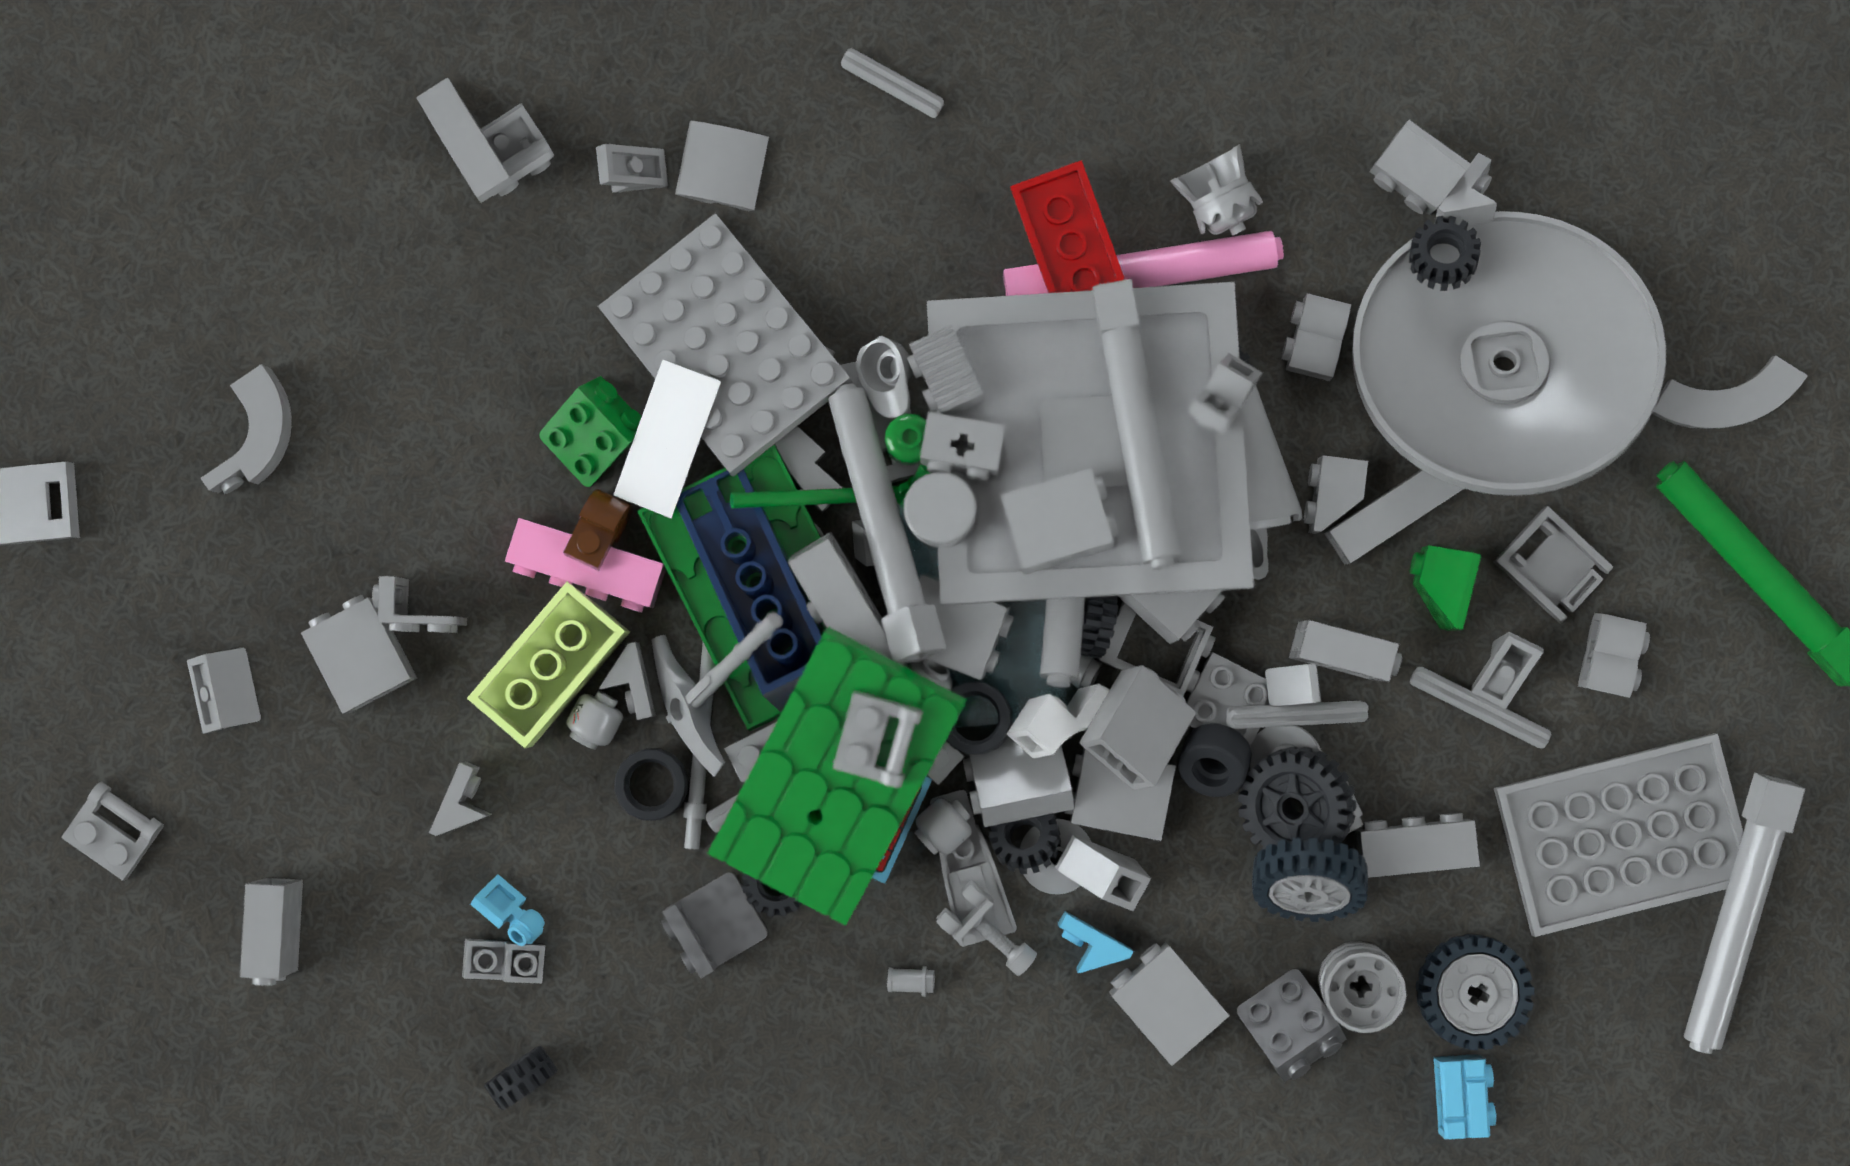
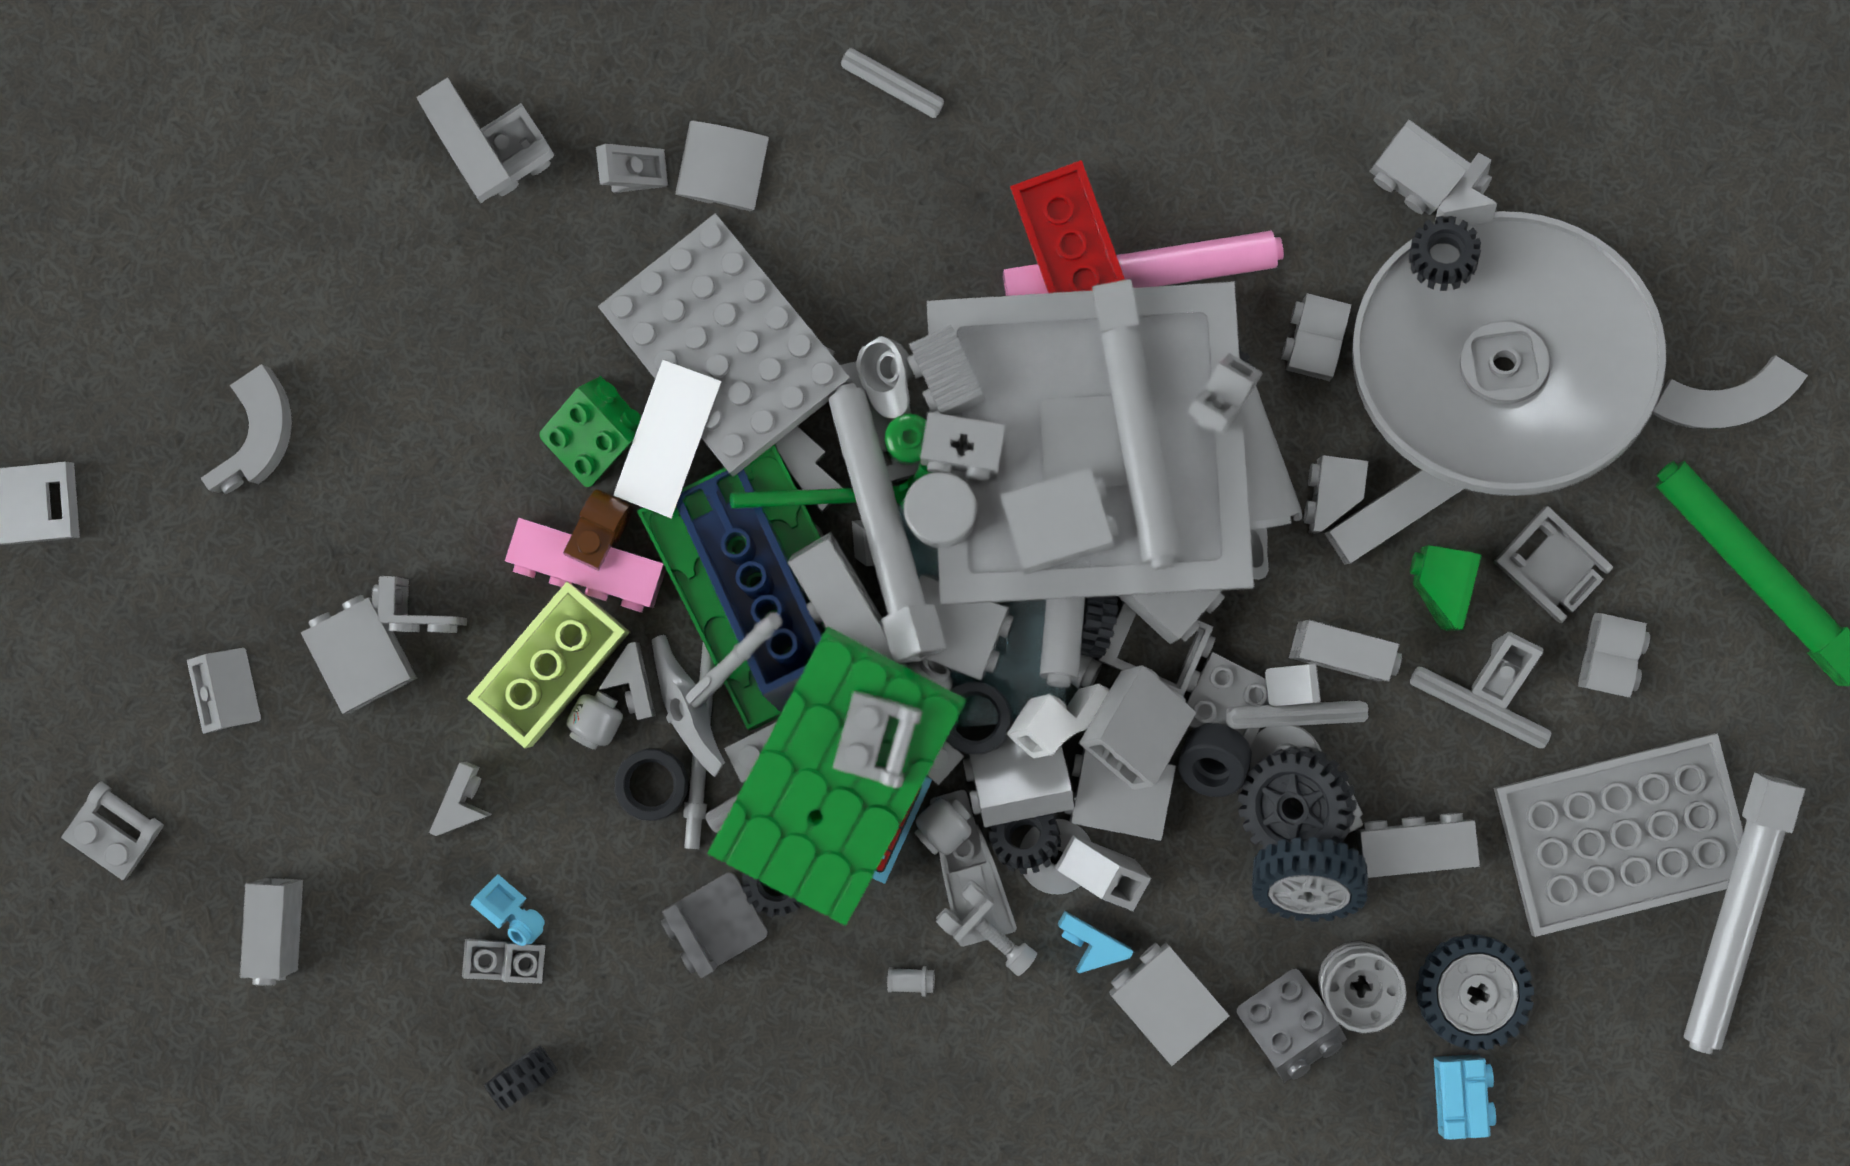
light grey hat [1170,144,1263,236] -> none

